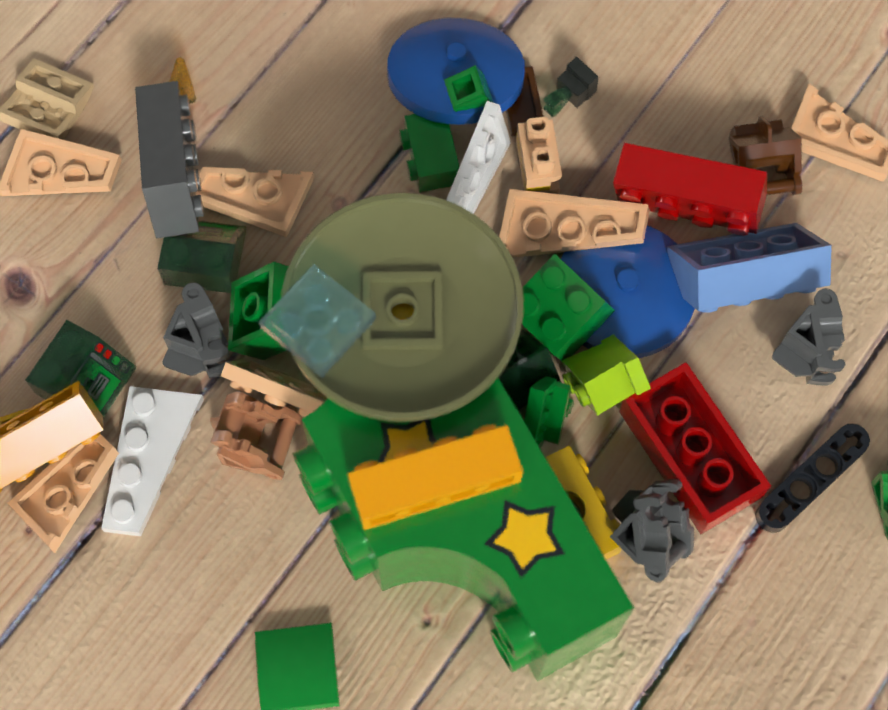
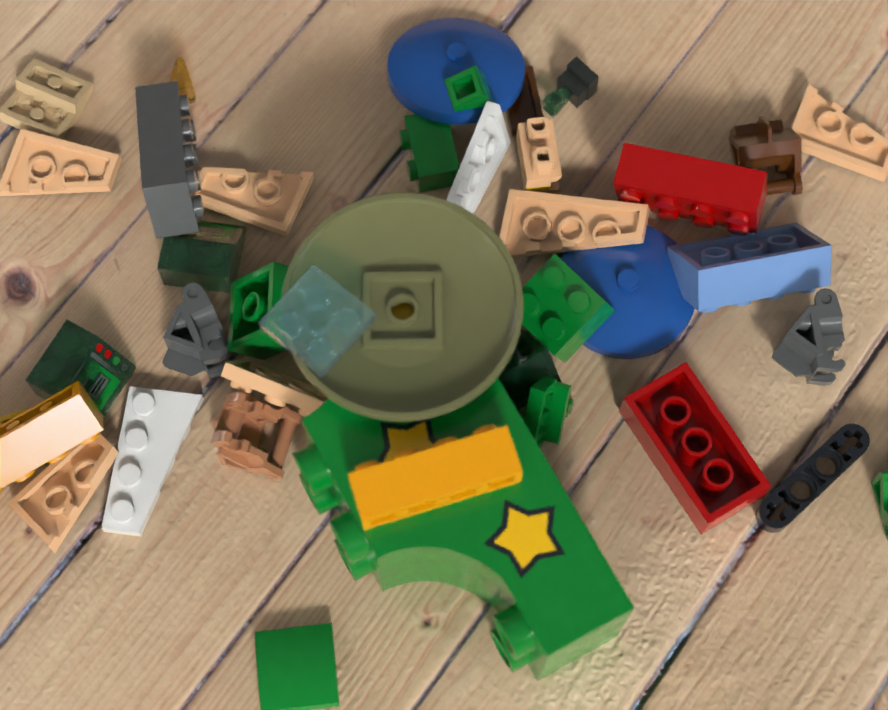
yellow arch [545,445,622,560] -> none
lime hips [562,334,651,416] -> none
dark grey piece [610,479,694,582] -> none

